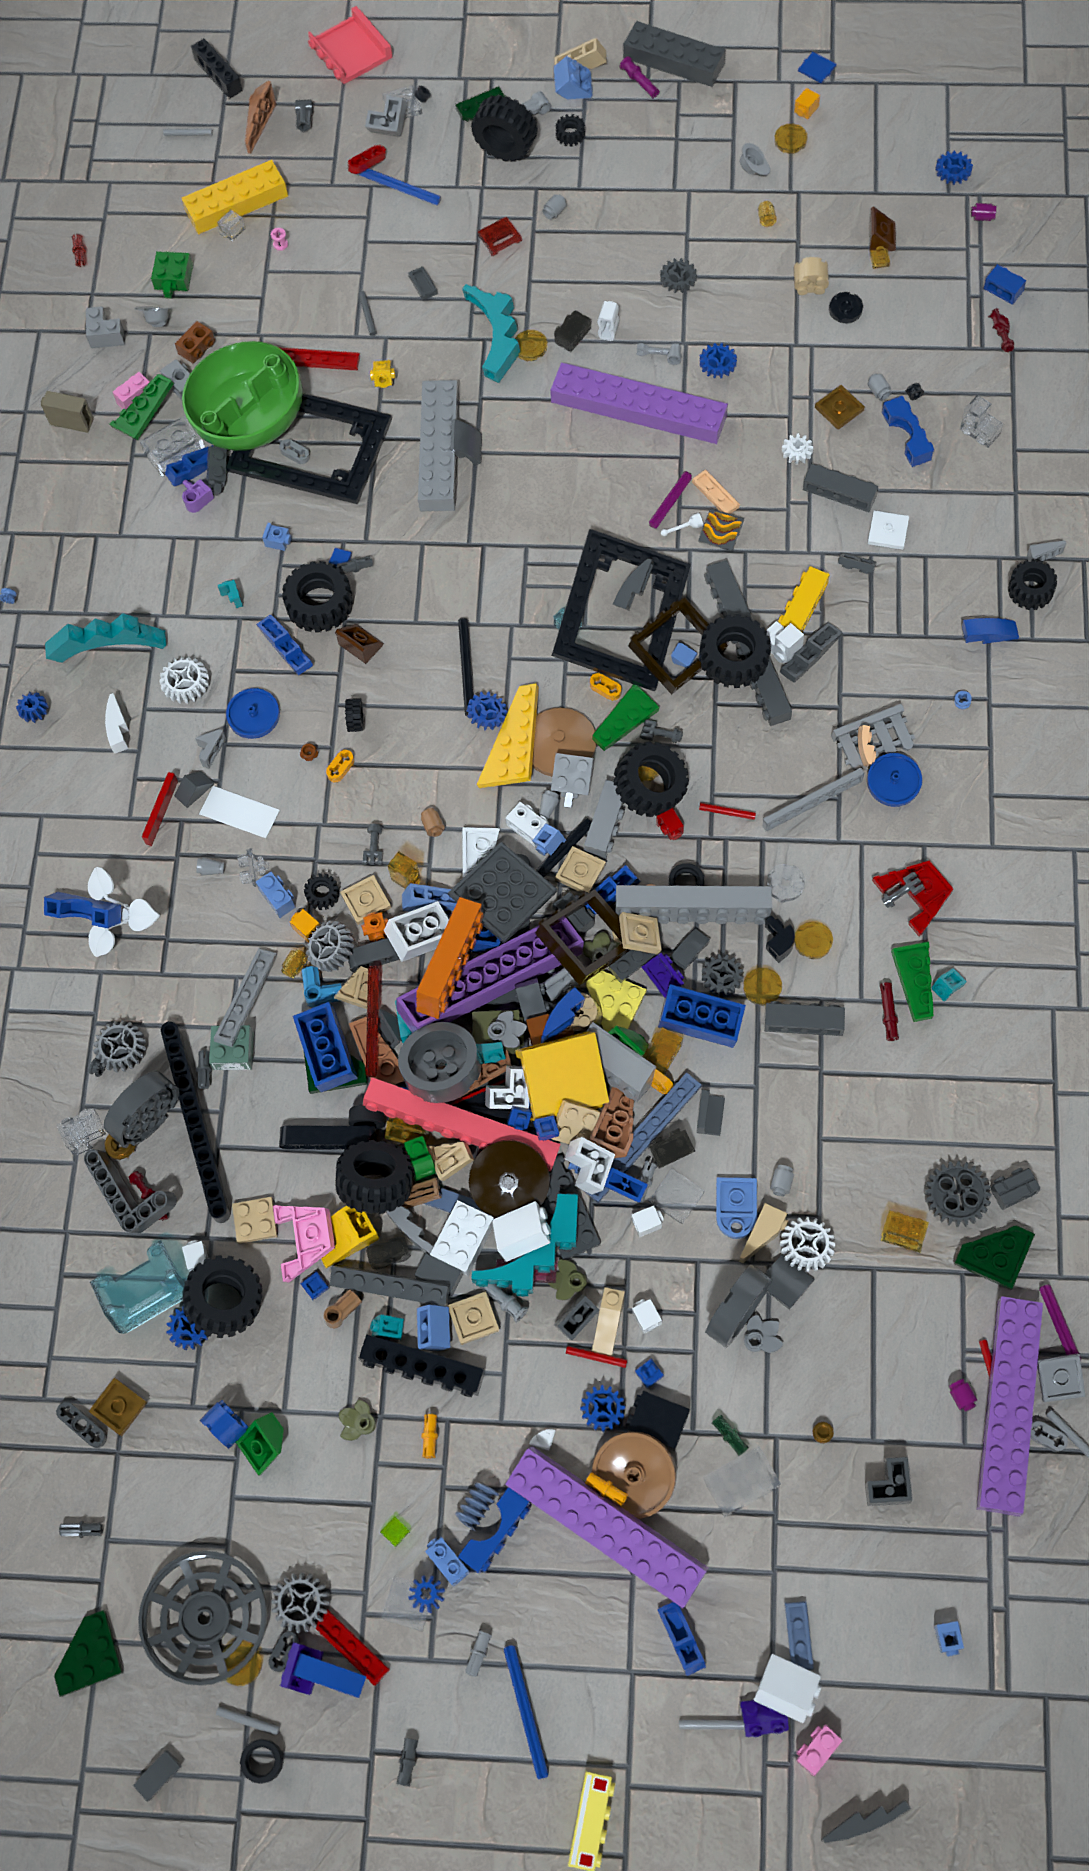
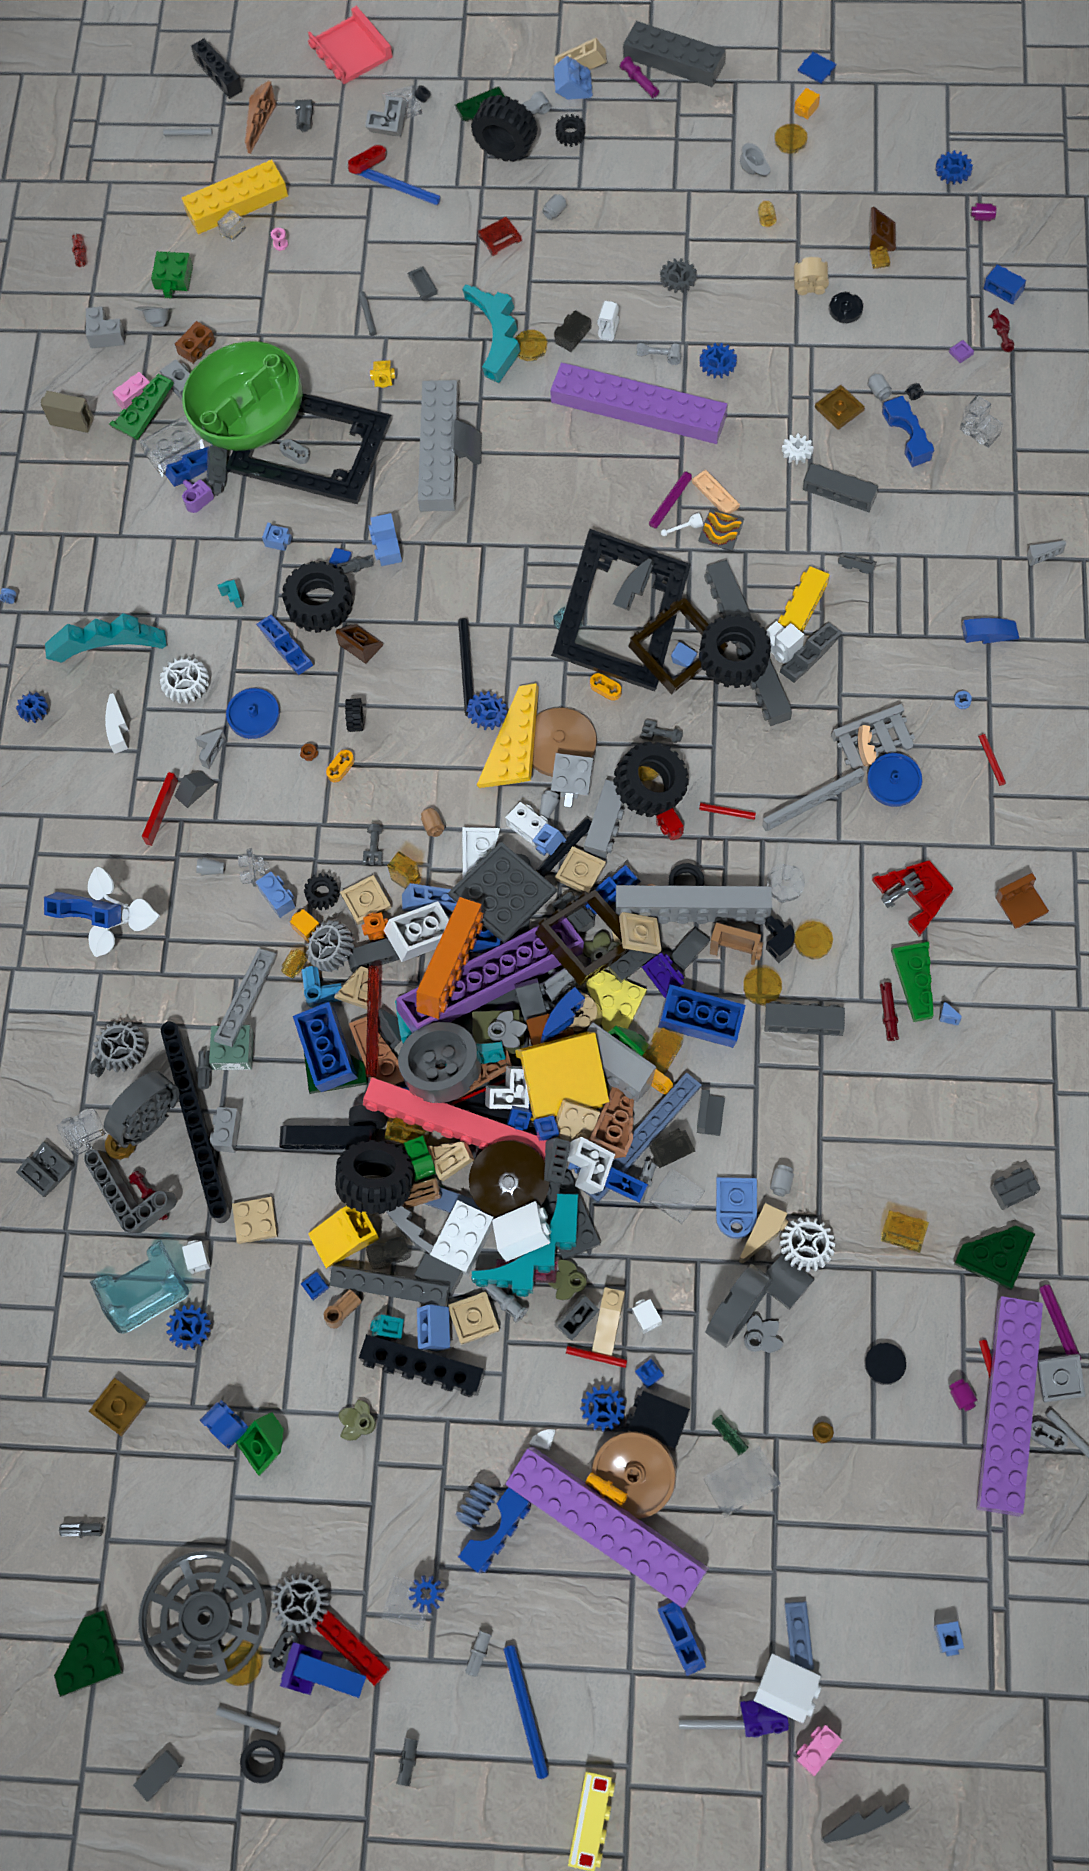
dark grey beam [56,1402,107,1448] -> none
black tyre [182,1255,263,1338] -> none
white sticker [199,786,279,838] -> none
bright pink wing [273,1205,335,1283] -> none
red tile [278,347,360,371] -> none
clear neon green tile [380,1516,410,1547] -> none
light orange pin [421,1414,438,1459] -> none
medium blue brick [425,1537,470,1587] -> none
green wing [592,685,660,751] -> none
white brick [631,1205,664,1238] -> none
dark grey gear [702,954,744,996] -> none
dark grey brick [865,1457,913,1506] -> none
white plate [868,511,909,550] -> none
dark grey gear [924,1161,992,1227] -> none
teal bracket [932,968,967,1002] -> none
black tyre [1008,559,1057,610] -> none
none -> dark grey slope [16,1142,74,1197]
none -> light grey brick [210,1107,241,1153]
none -> medium blue brick [368,513,402,566]
none -> dark grey slope [544,1138,570,1184]
none -> medium nougat panel [710,923,764,965]
none -> black tile [864,1343,907,1385]
none -> medium blue slope [939,1002,962,1026]
none -> medium lavender tile [949,340,974,363]
none -> red bar [978,734,1006,786]
none -> dark orange bracket [996,873,1049,929]

